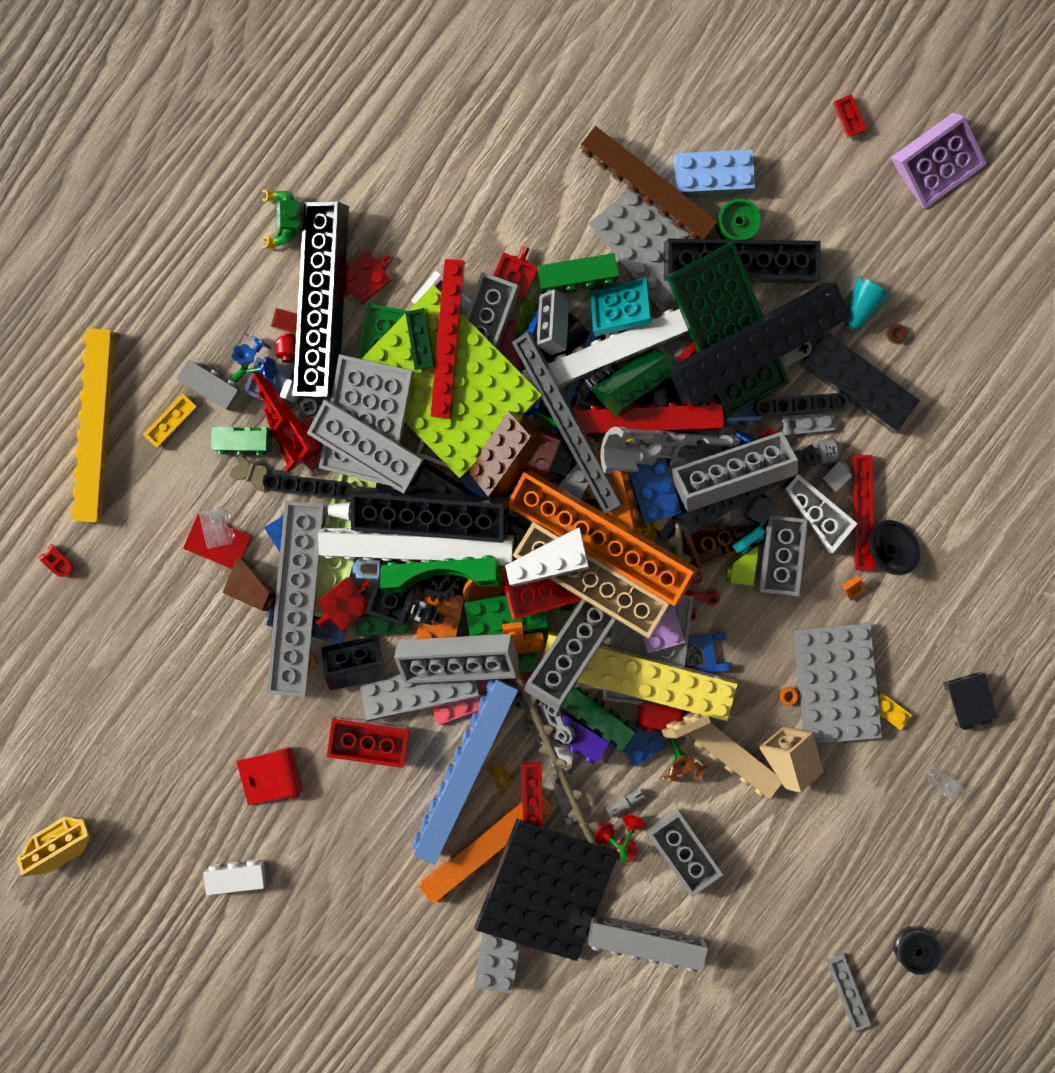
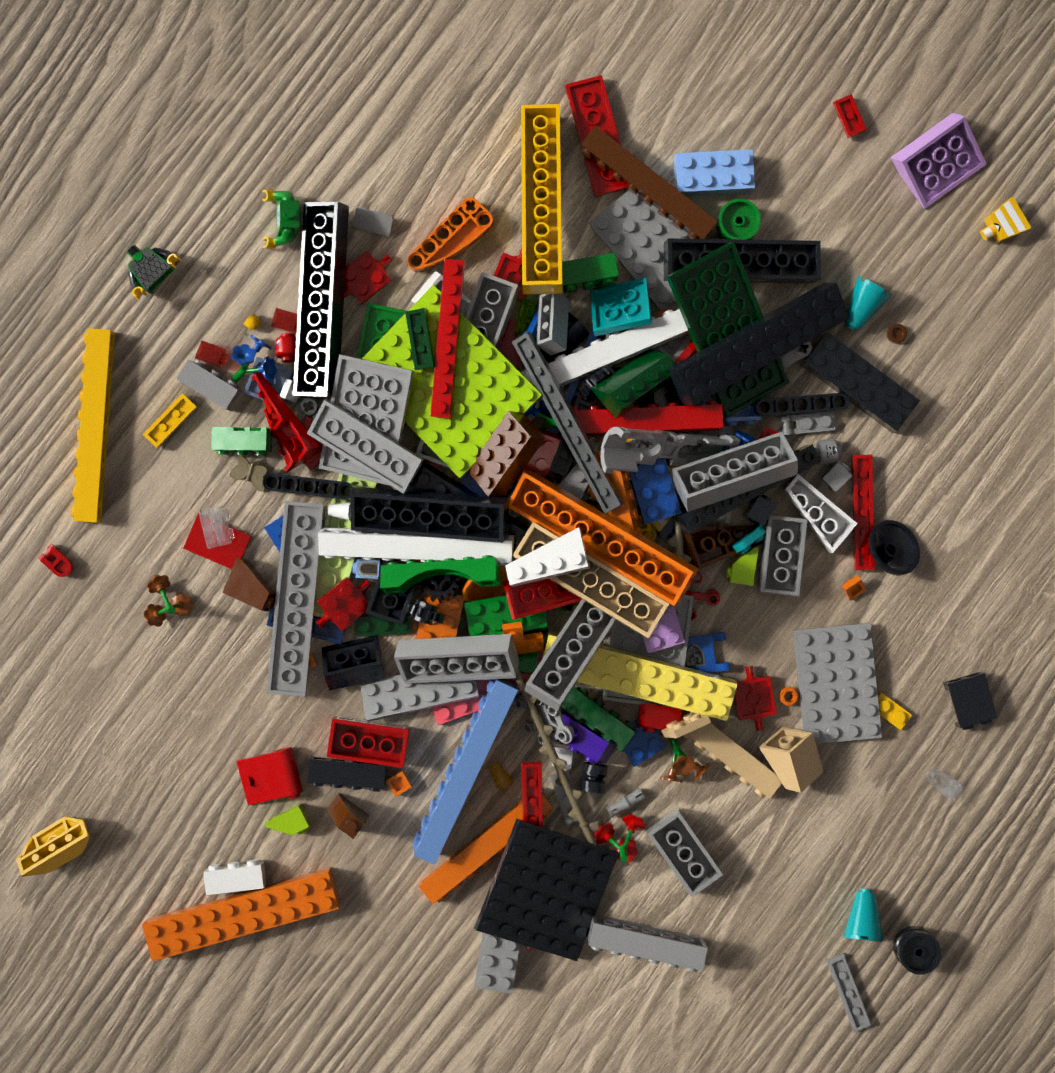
none -> torso [127,245,182,301]
none -> orange brick [142,867,341,961]
none -> dark orange plant [143,575,194,627]
none -> clear red brick [195,340,227,368]
none -> yellow hinge [243,313,260,330]
none -> lime slope [264,803,312,836]
none -> black brick [307,756,387,792]
none -> reddish brown slope [327,793,369,839]
none -> light grey slope [352,206,395,237]
none -> orange plate [386,770,412,797]
none -> orange beam [407,197,493,272]
none -> yellow brick [521,104,563,294]
none -> red plate [565,75,628,197]
none -> black wheel [580,762,608,793]
none -> red plate [734,665,777,731]
none -> teal cone [844,888,883,942]
none -> yellow torso [980,197,1032,242]

